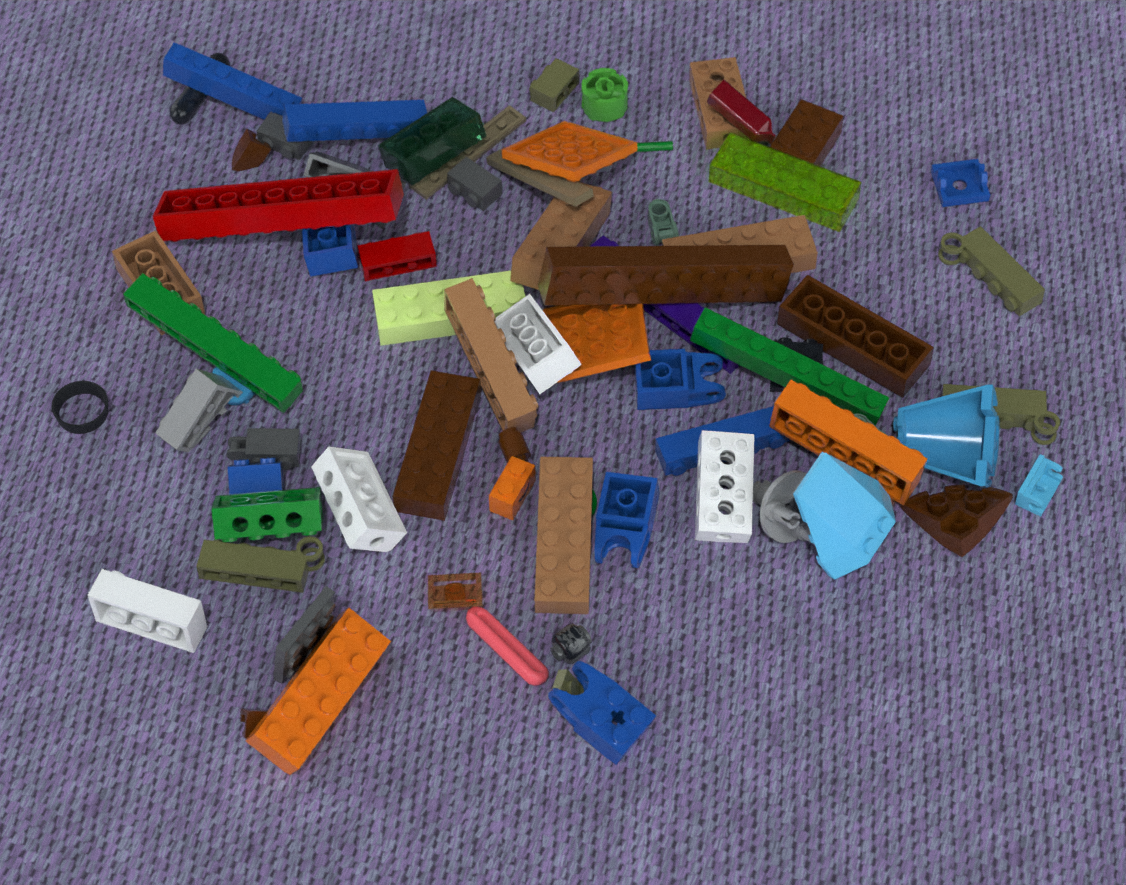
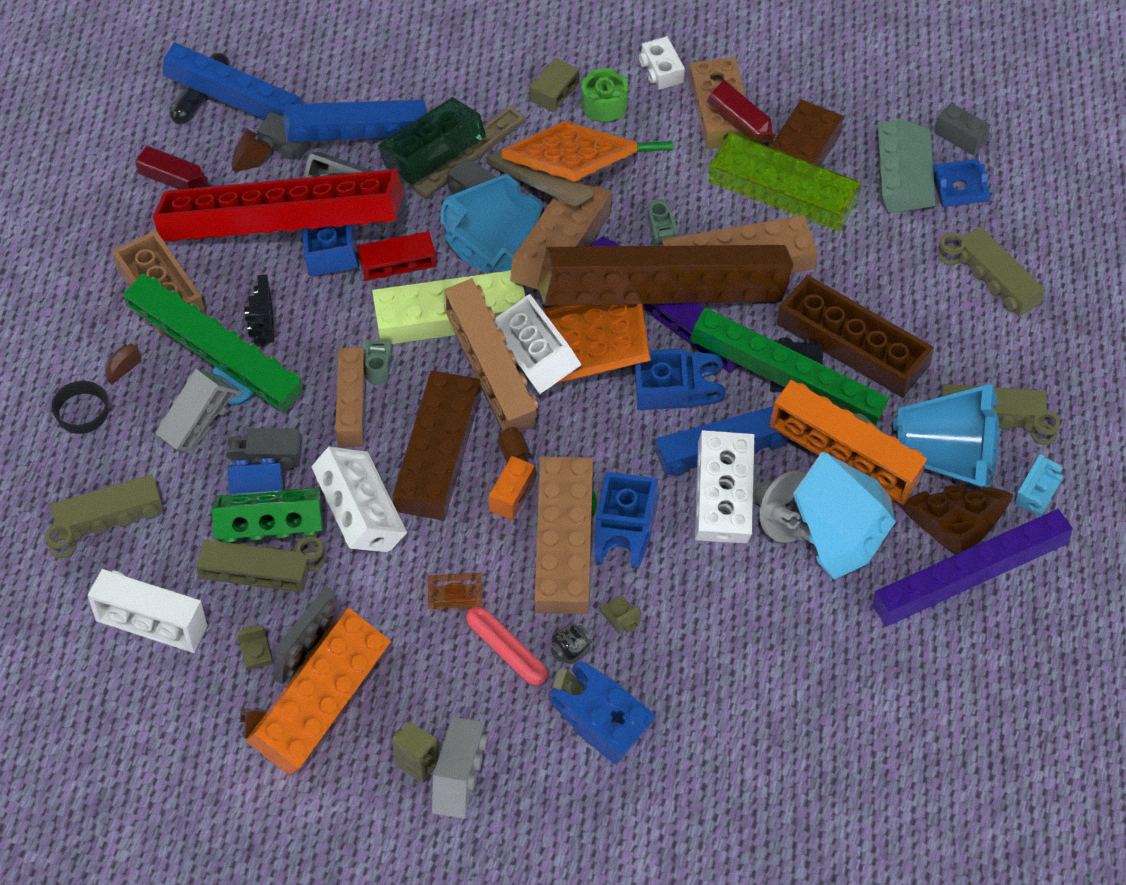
none -> olive hinge [45,474,163,558]
none -> reddish brown brick [105,343,141,385]
none -> dark red piece [135,145,209,190]
none -> olive bracket [237,625,273,671]
none -> black plate [244,274,275,346]
none -> medium nougat brick [336,347,366,447]
none -> sand green piece [365,339,392,385]
none -> olive brick [392,721,439,783]
none -> light grey wedge [432,717,489,819]
none -> dark azure cone [440,173,544,273]
none -> olive bracket [600,594,641,634]
none -> white brick [639,37,685,90]
none -> dark purple brick [872,508,1073,627]
none -> sand green slope [878,119,936,213]
none -> dark grey brick [935,103,990,156]

